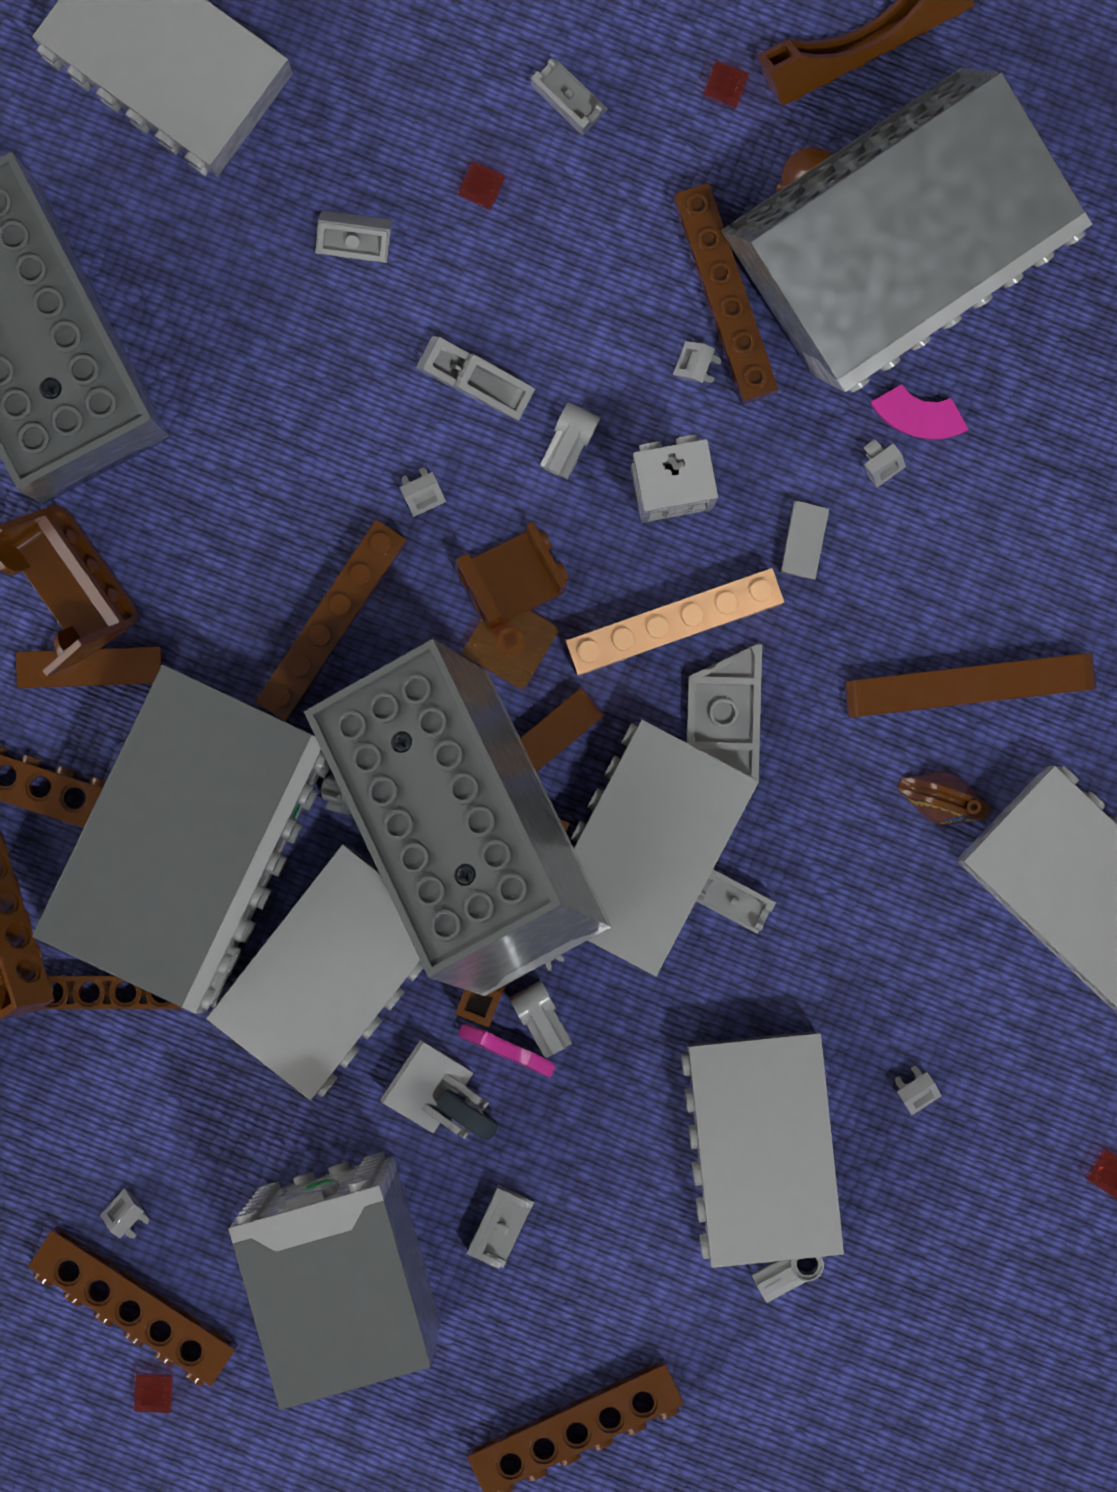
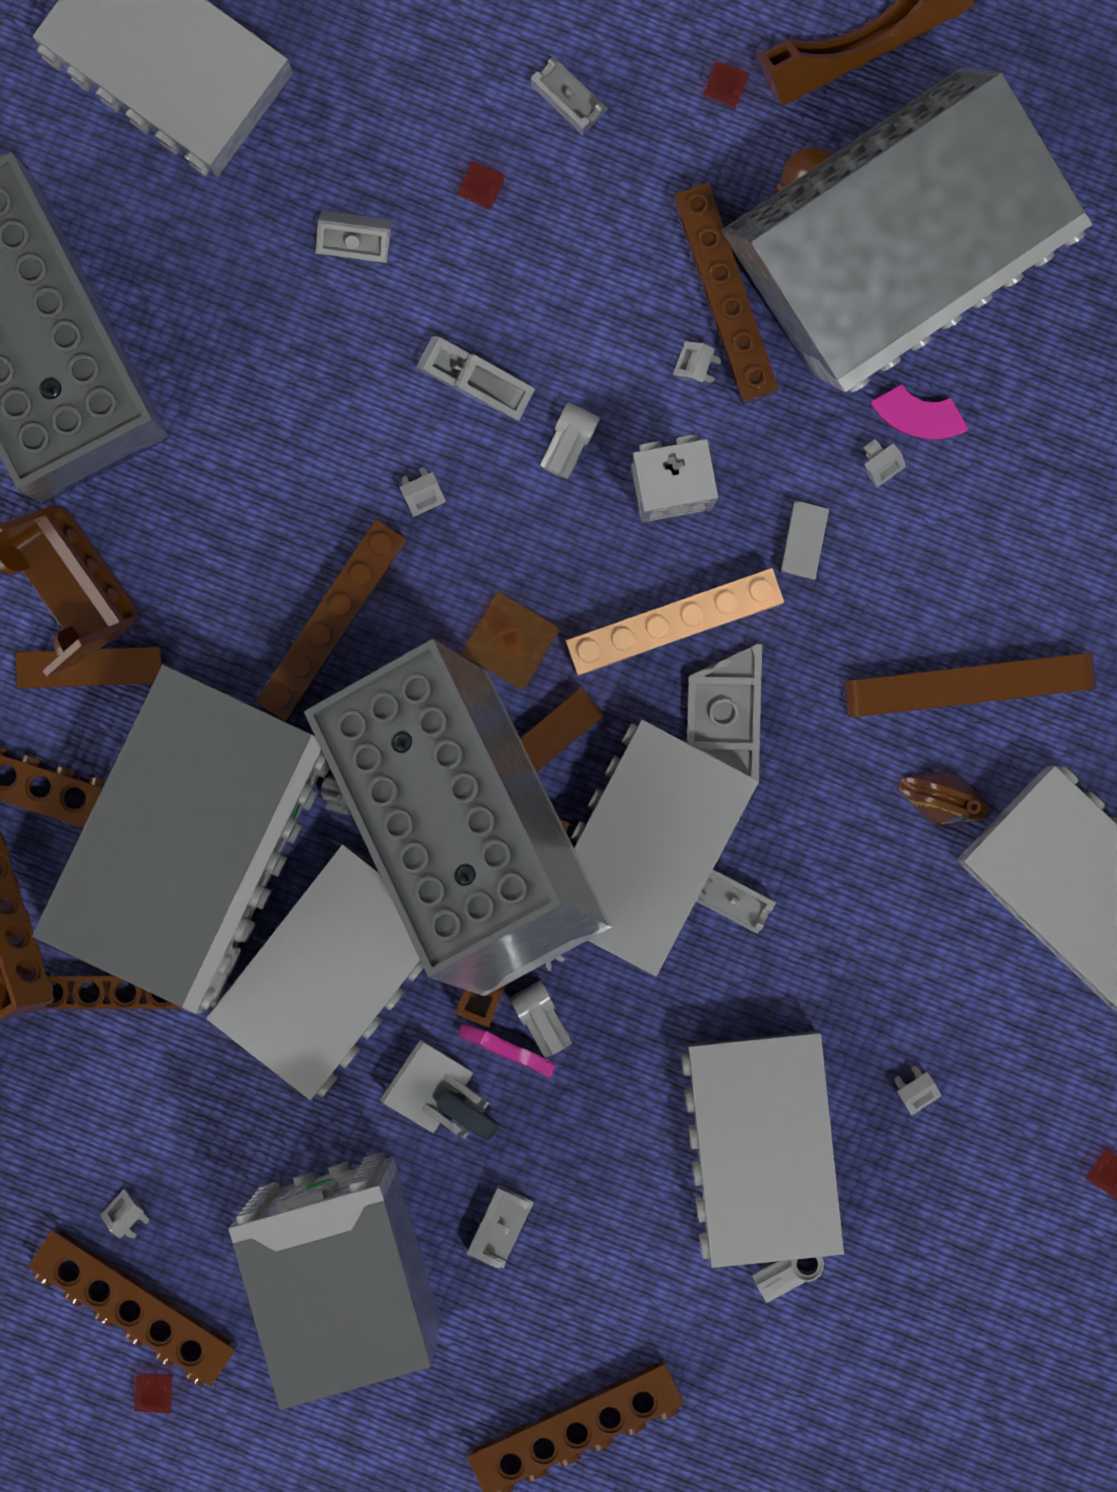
reddish brown panel [454,522,569,631] -> none

